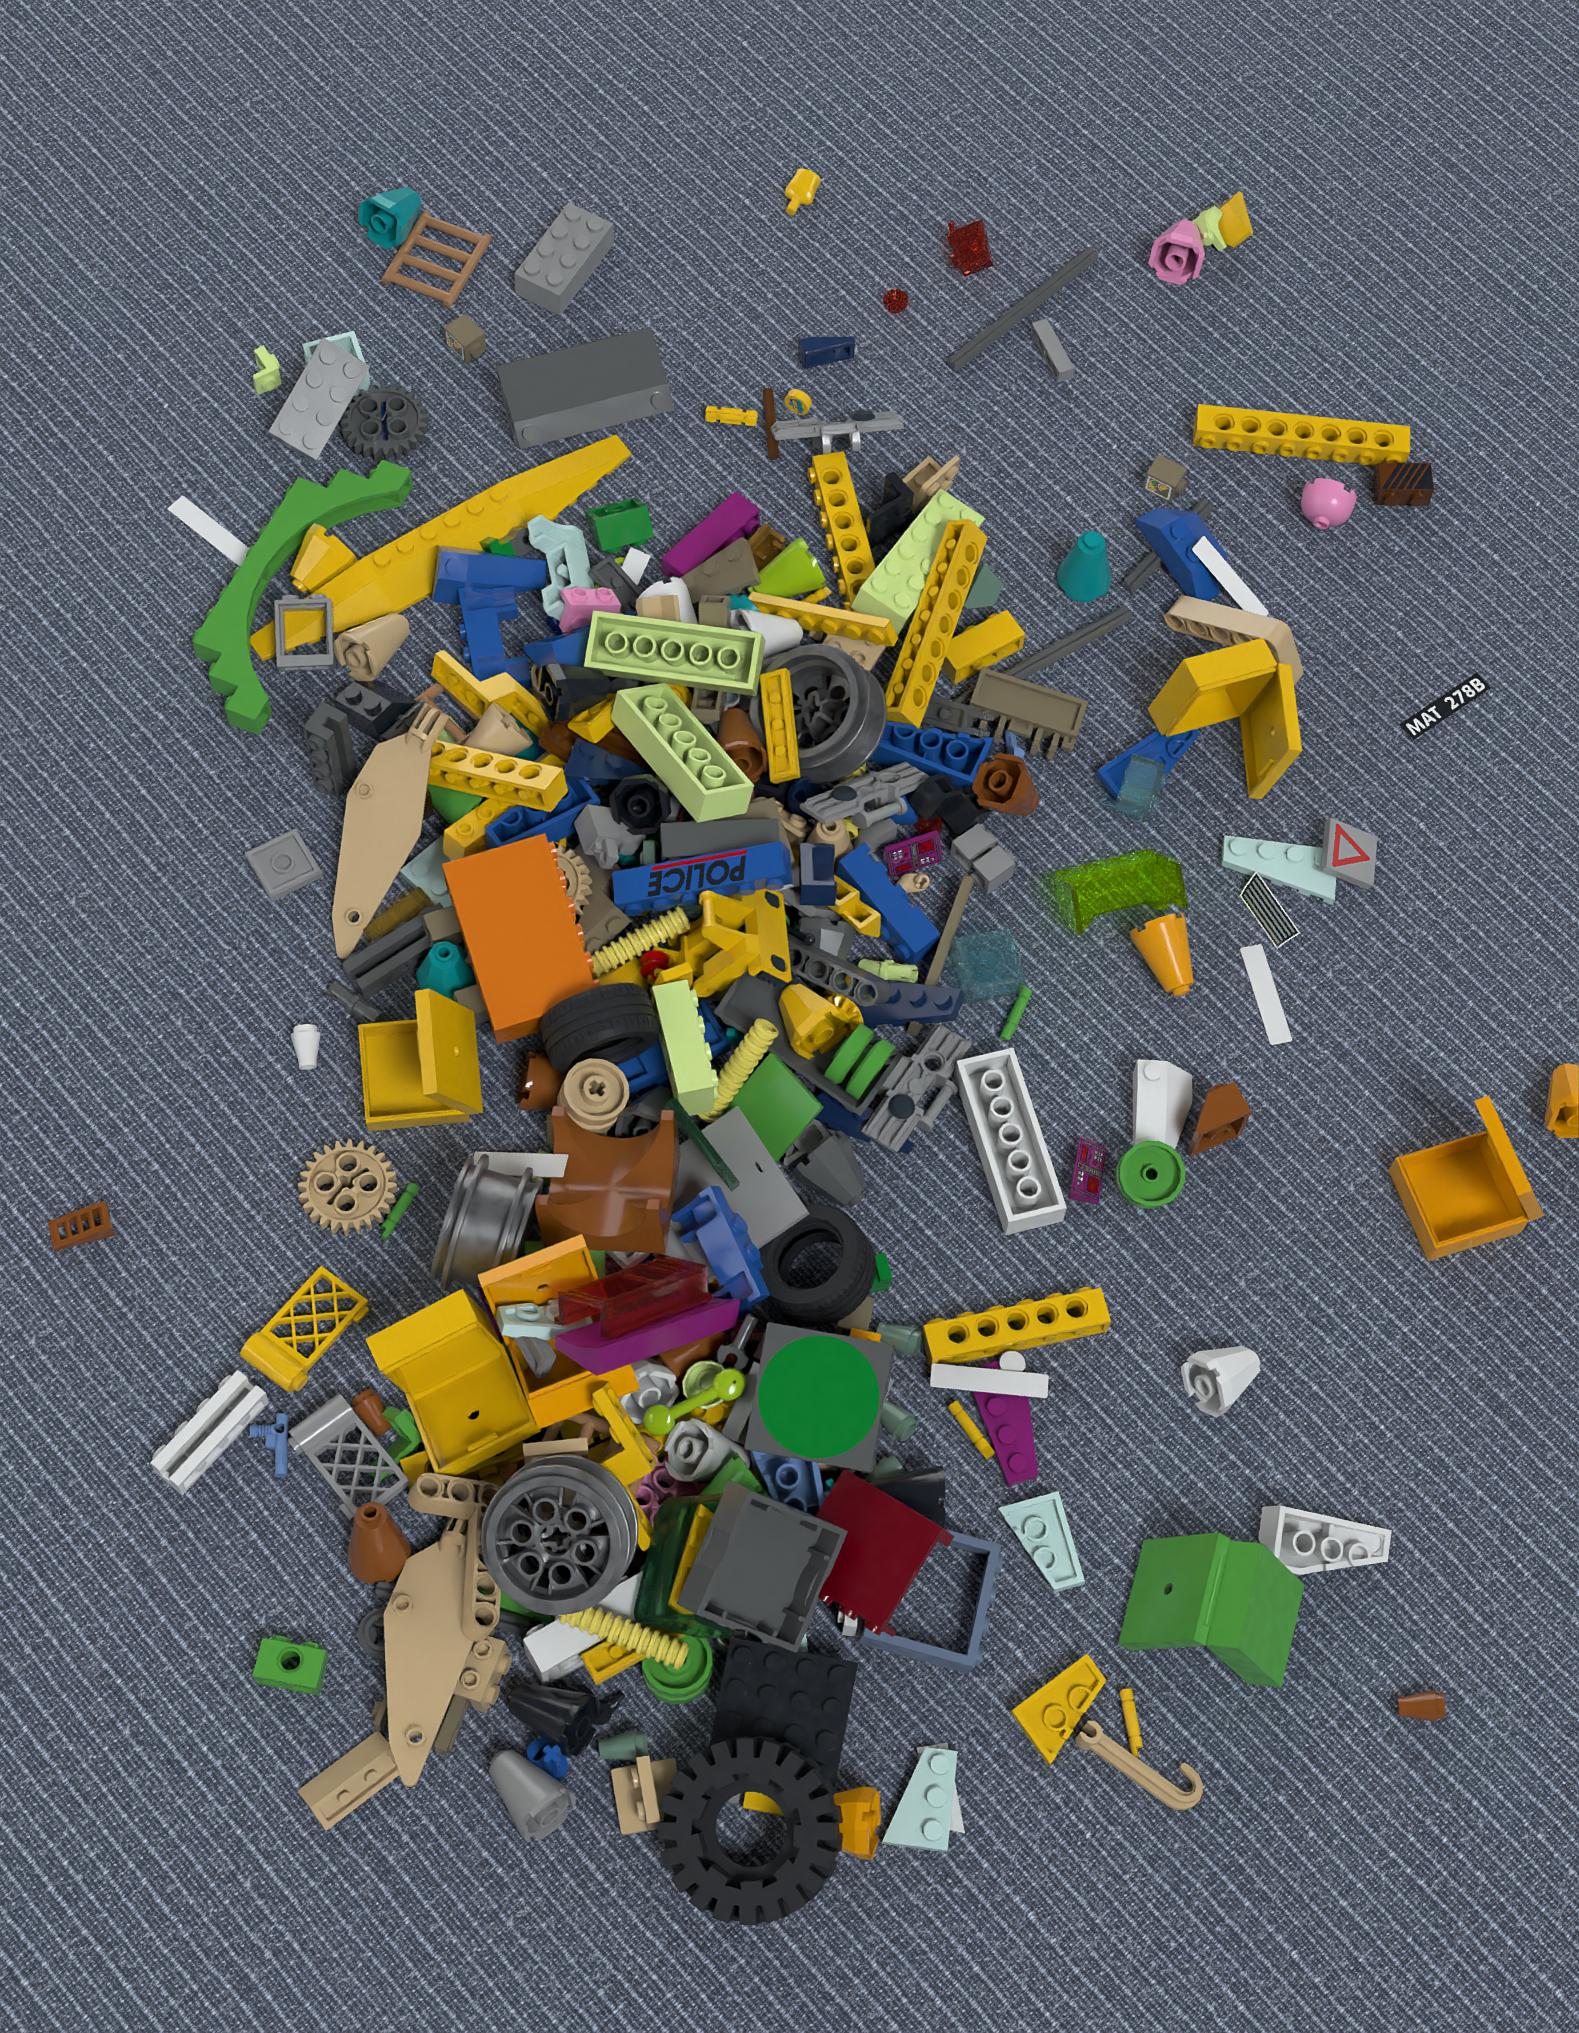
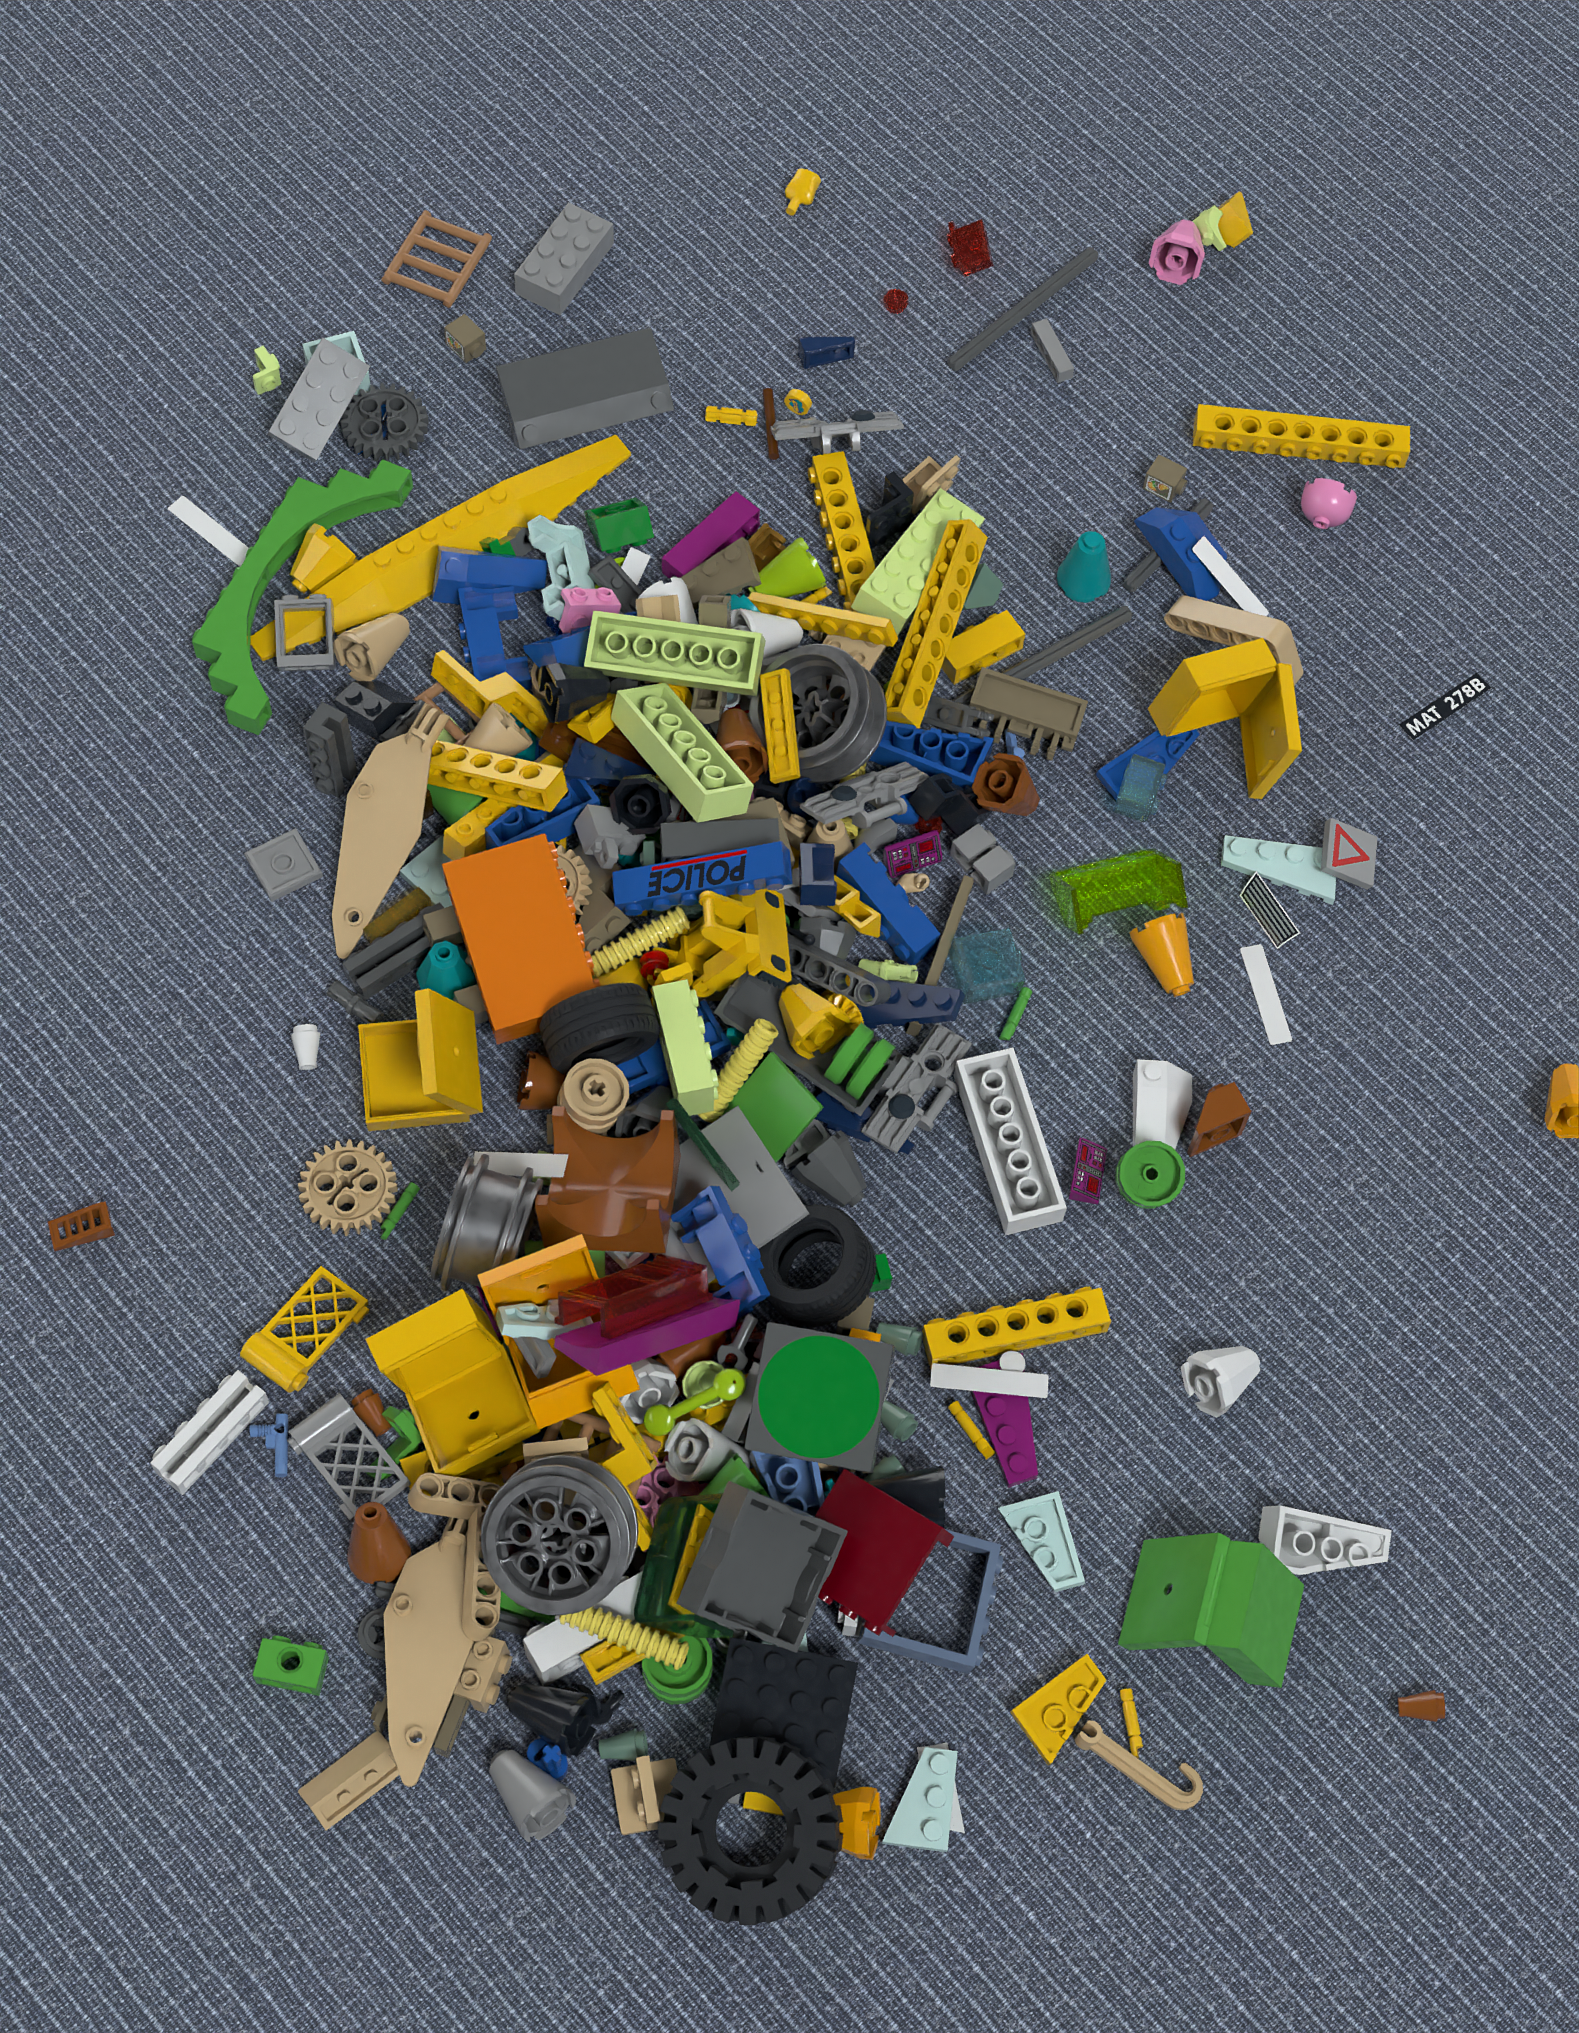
teal cone [358,187,422,250] -> none
reddish brown brick [1372,463,1434,507] -> none
light orange container [1388,1095,1544,1261] -> none

